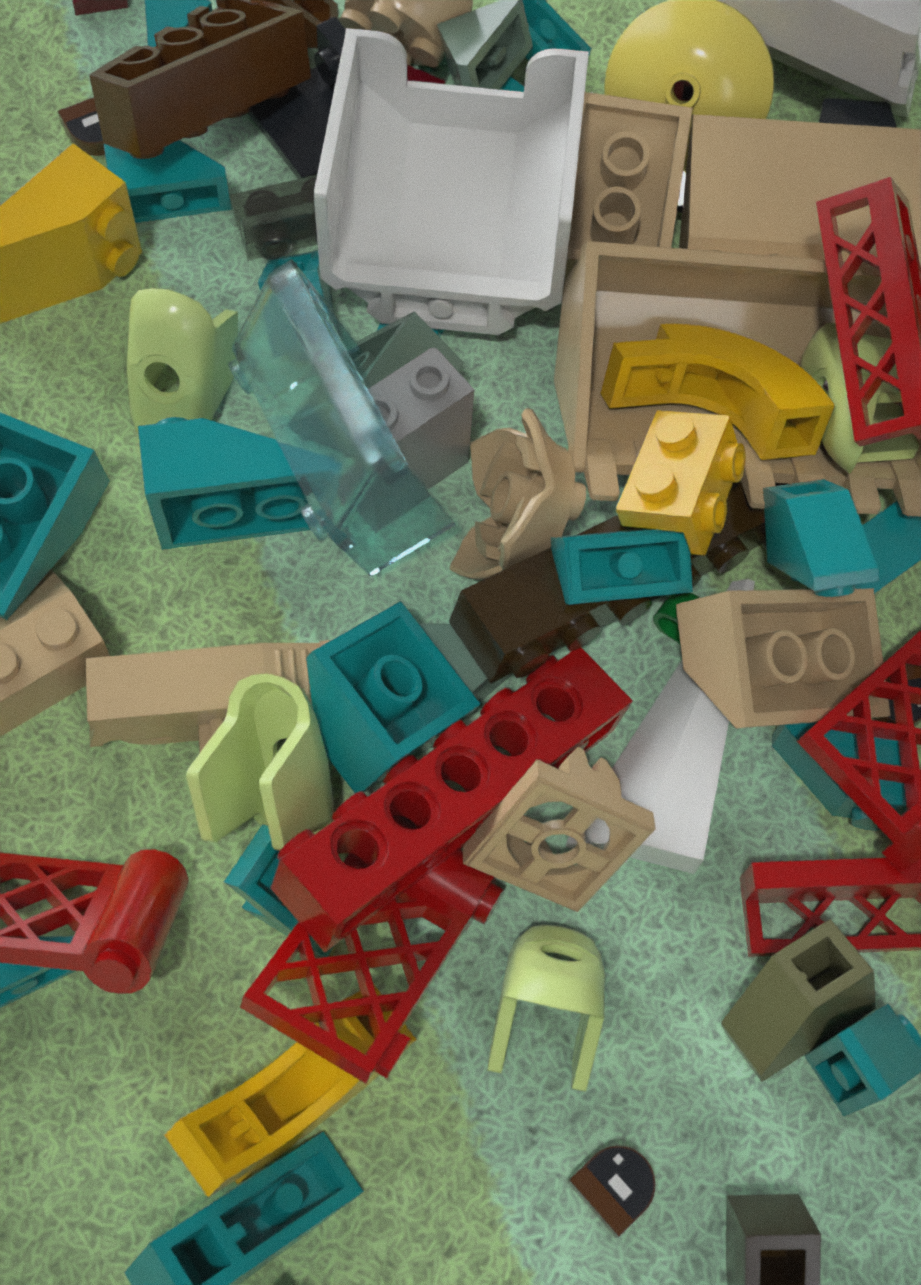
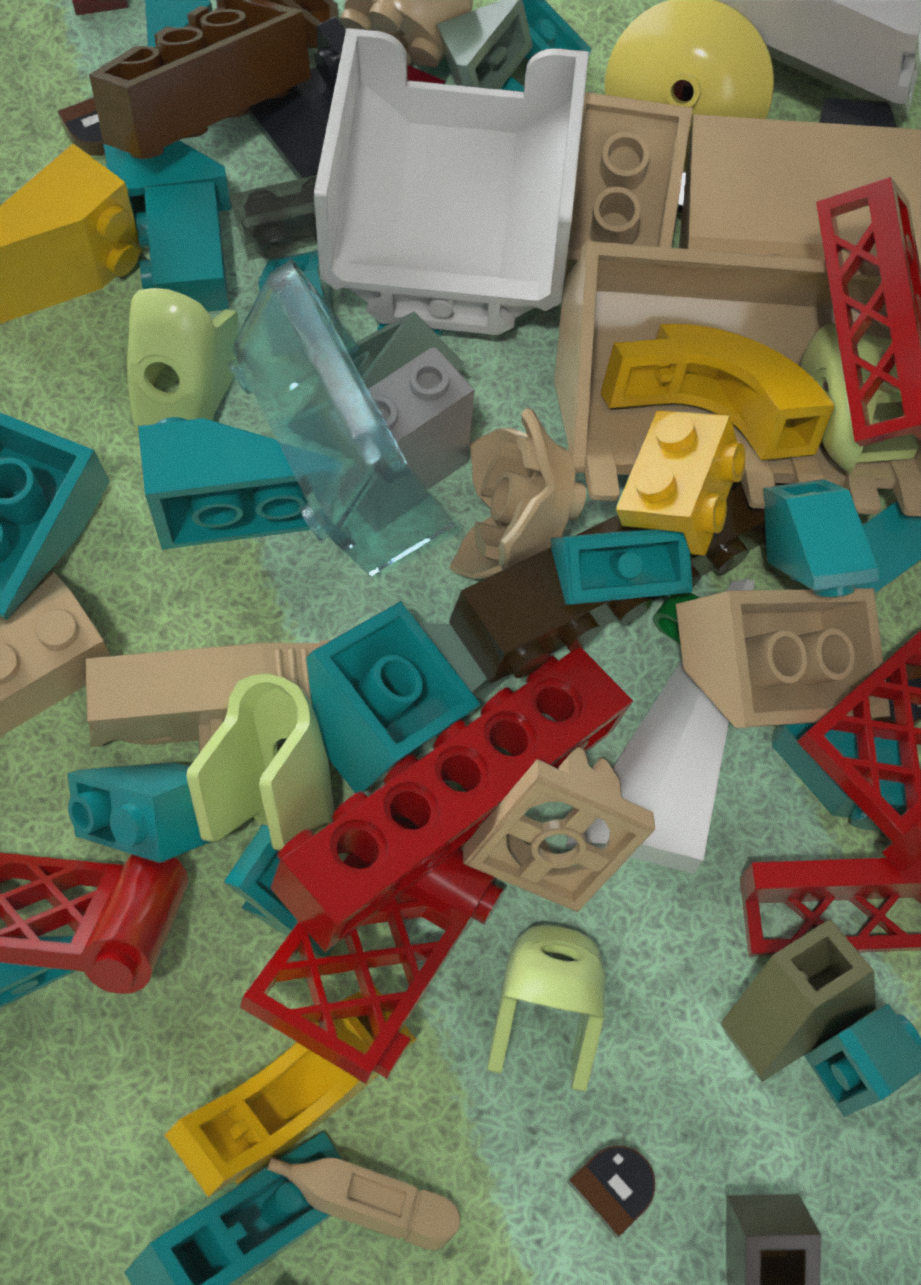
none -> teal slope [67,762,212,863]
none -> teal brick [136,181,229,312]
none -> tan piece [267,1157,460,1250]

